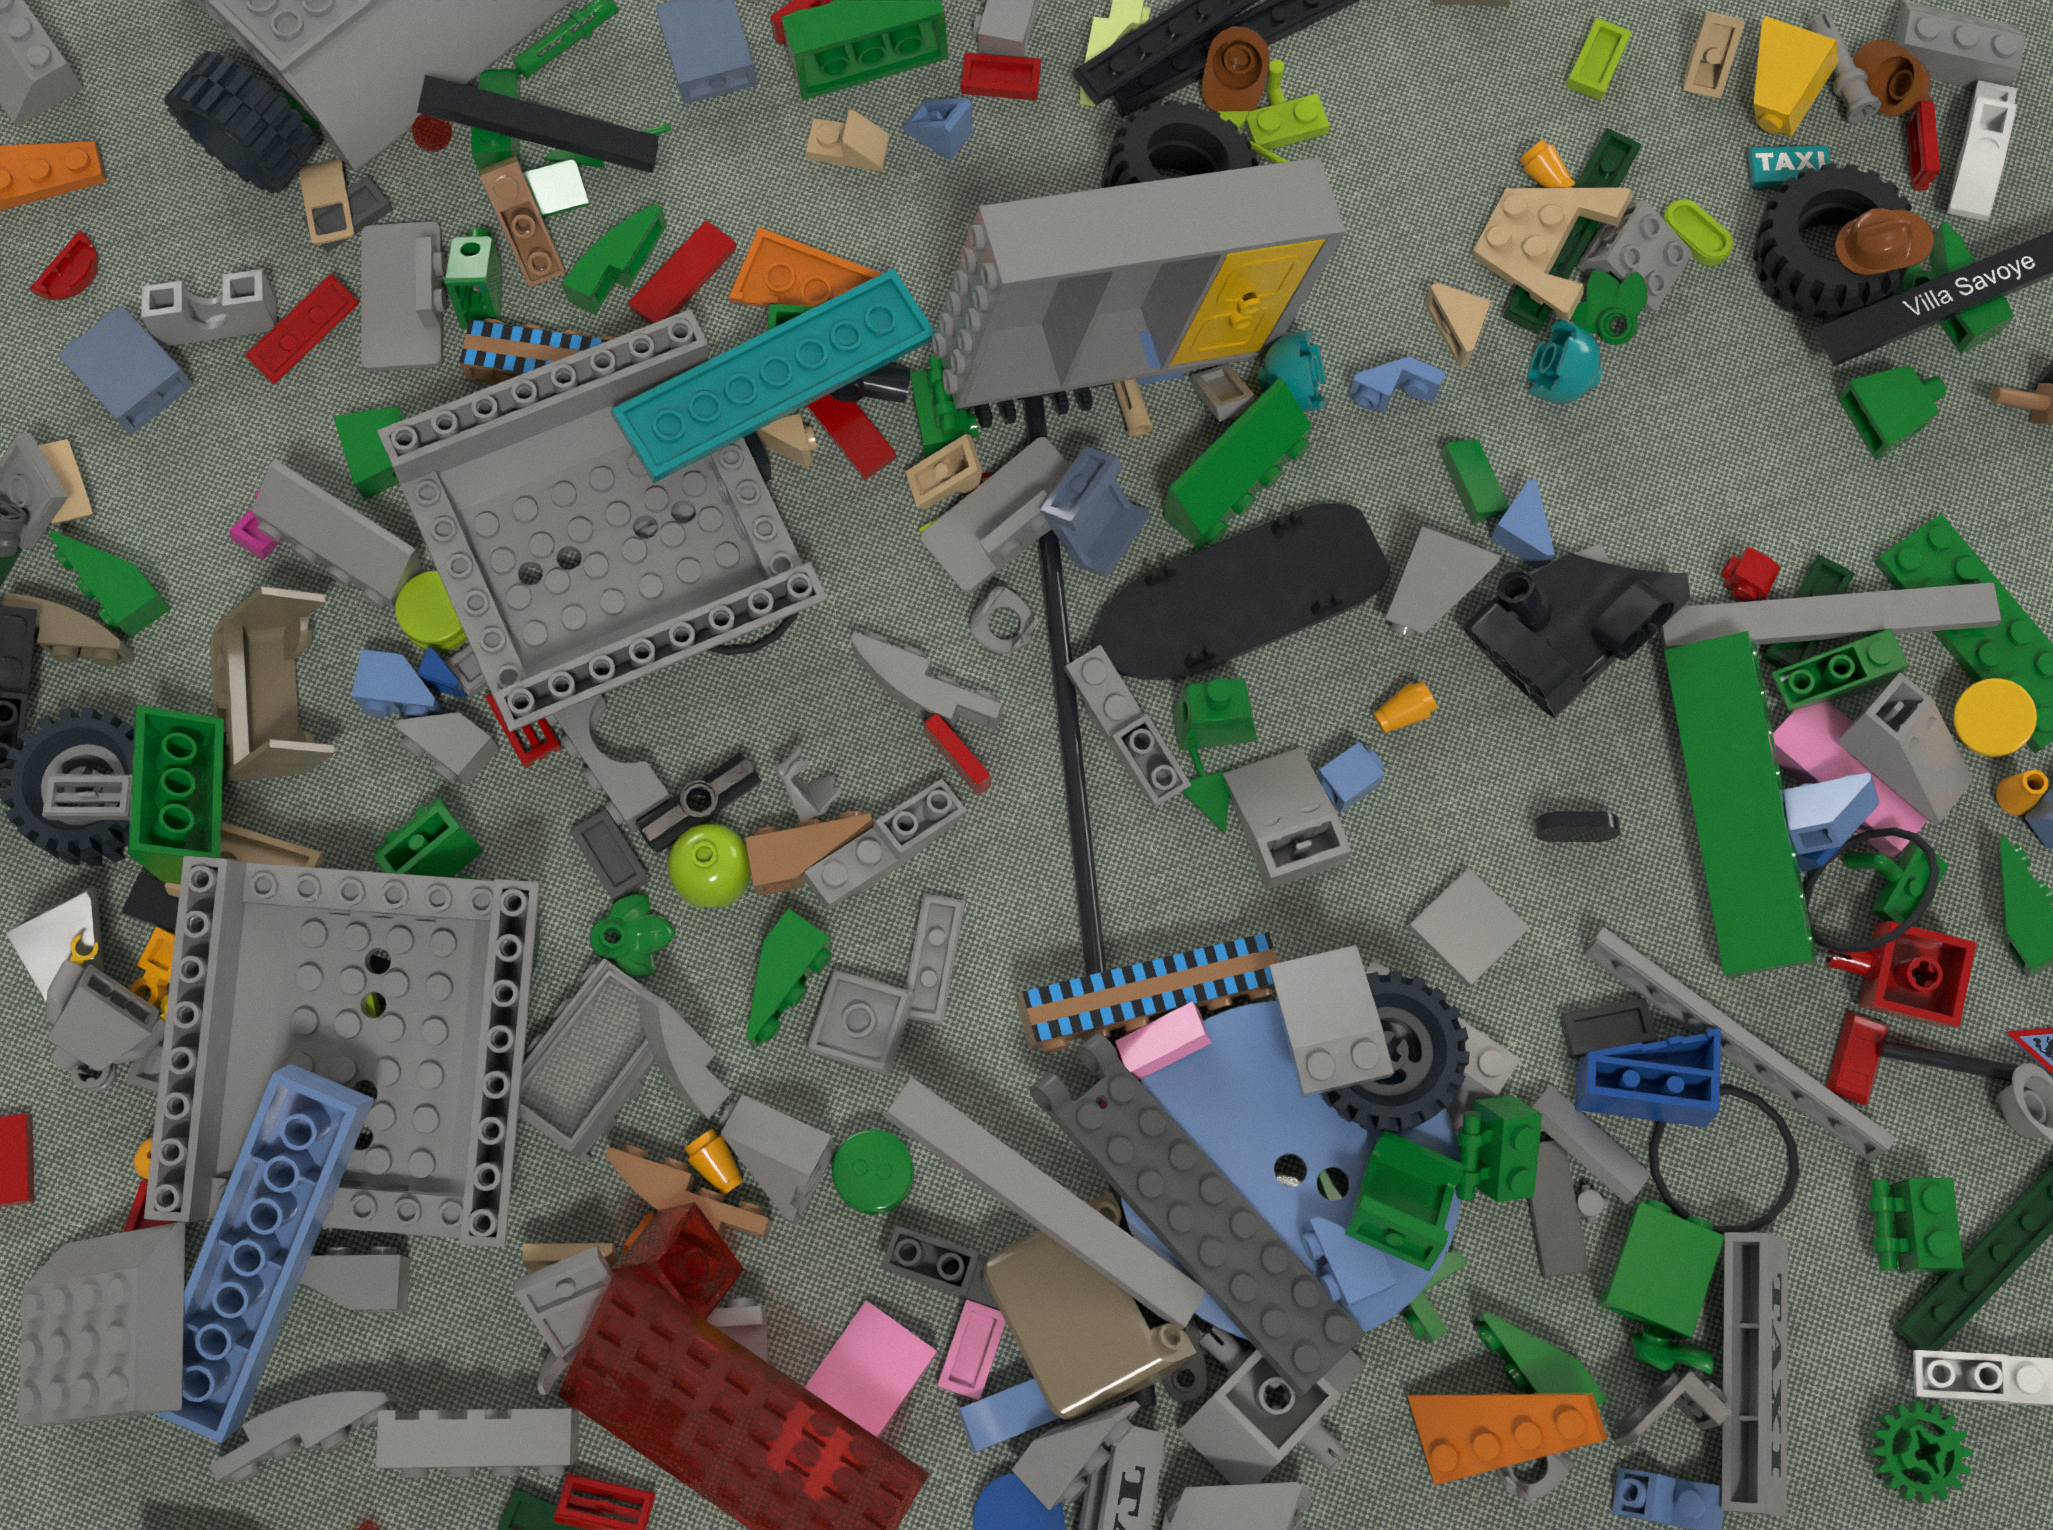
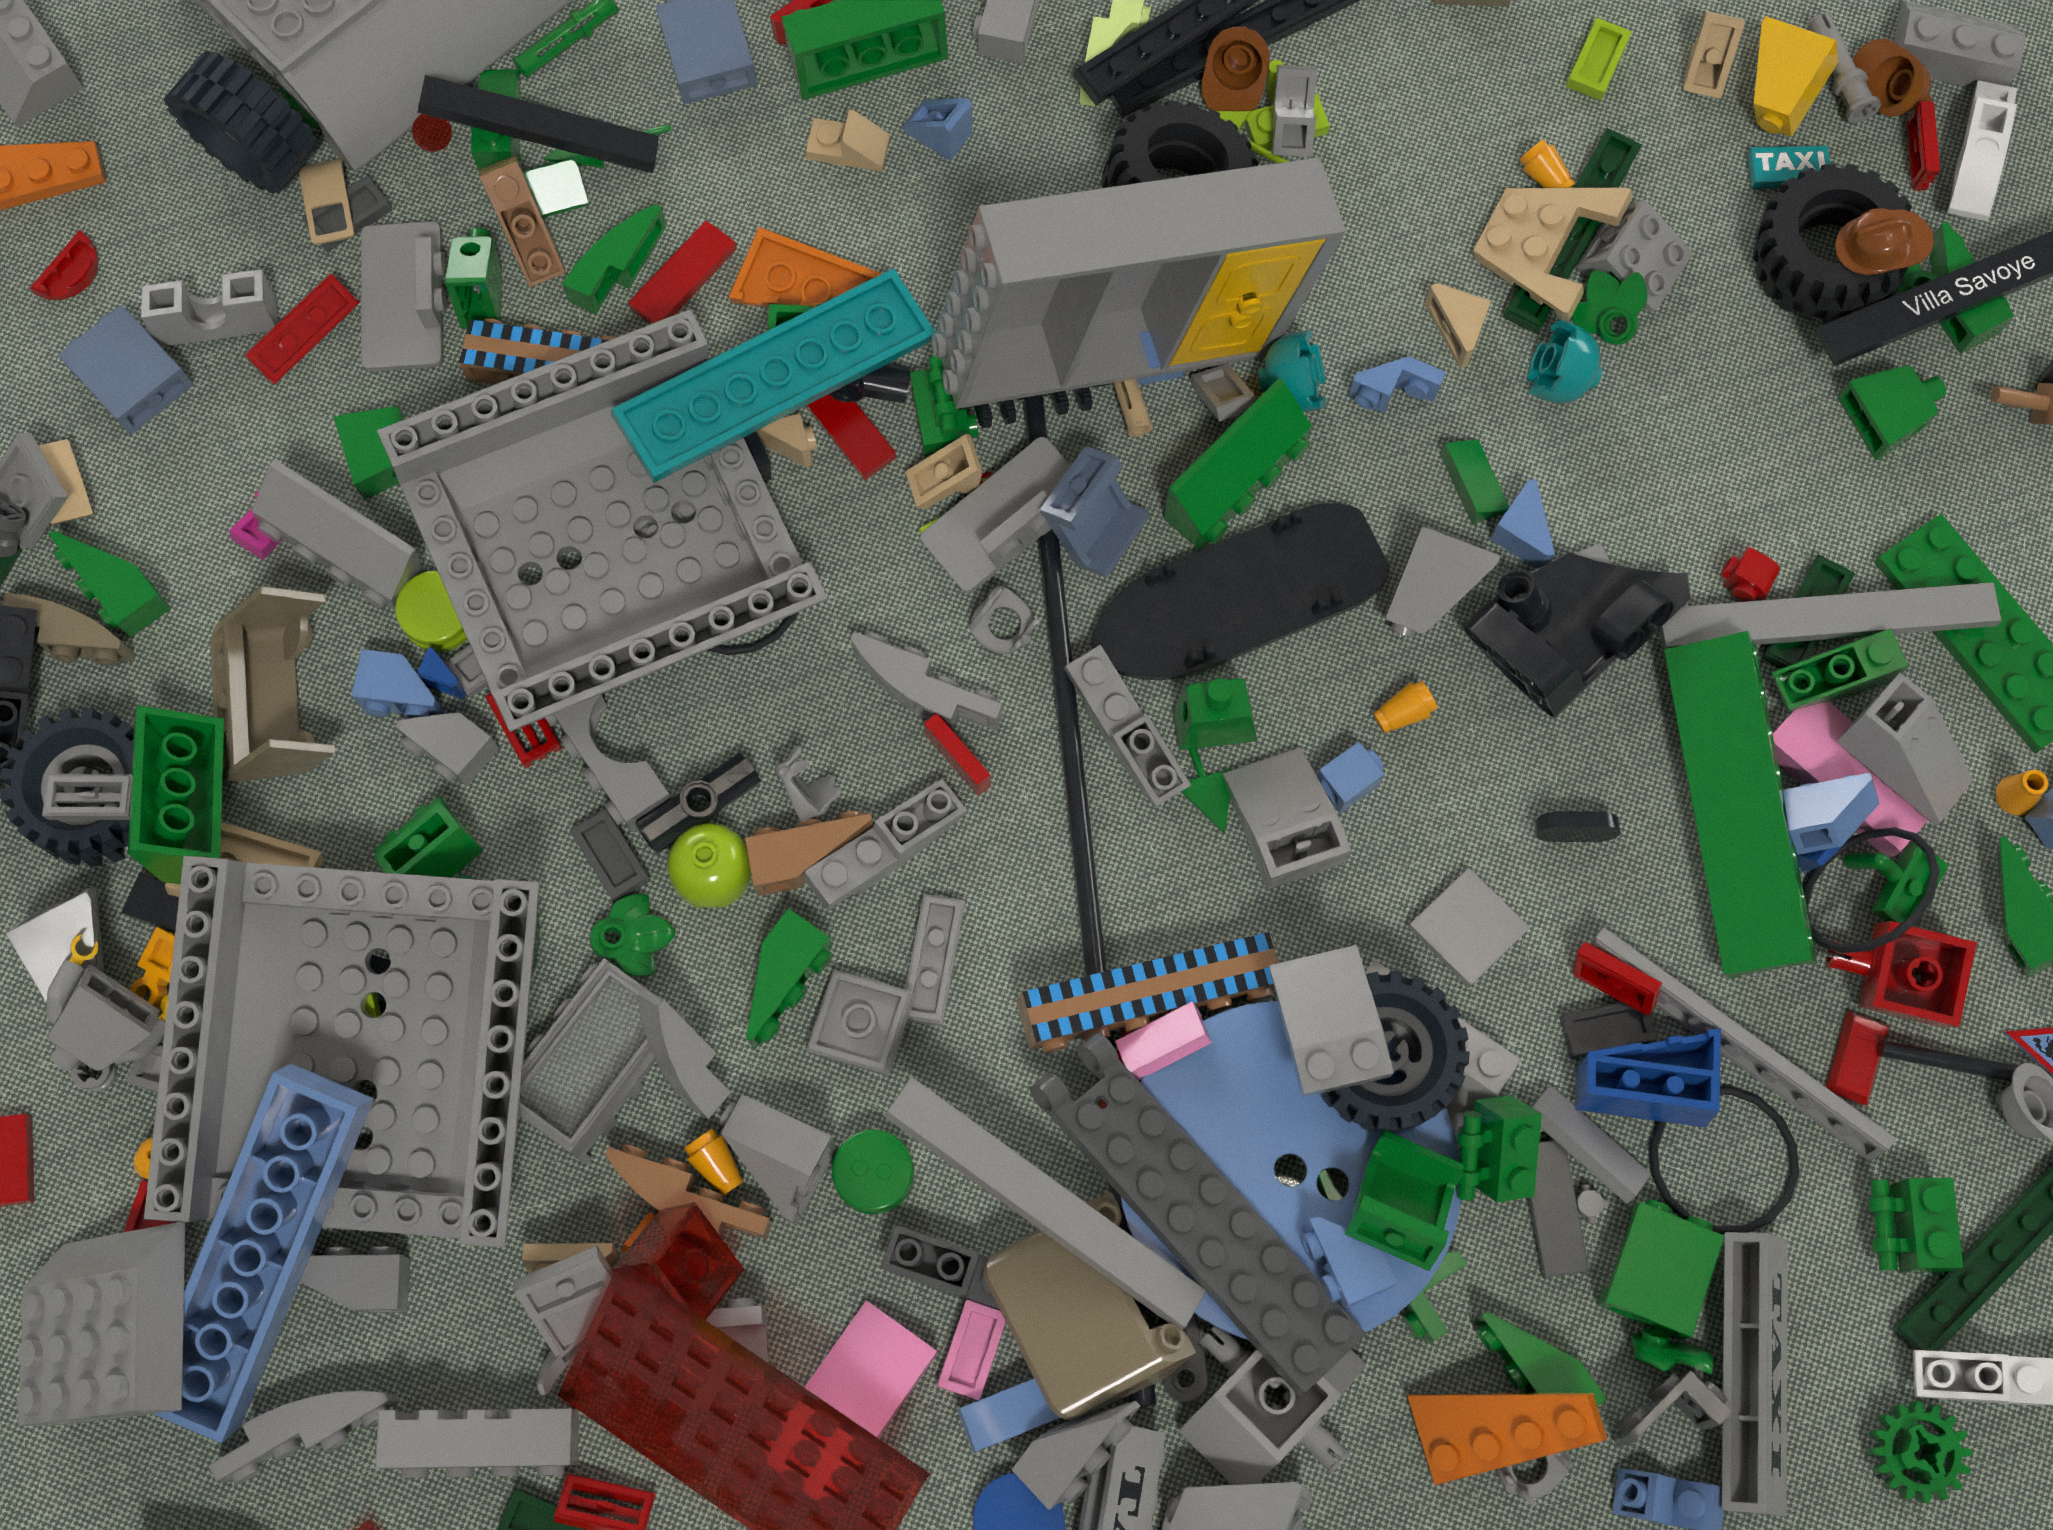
red tile [961,52,1041,101] -> none
lime tile [1662,199,1733,266] -> none
yellow head [1953,678,2037,757] -> none
none -> light grey slope [1272,65,1317,157]
none -> red tile [1572,942,1662,1016]

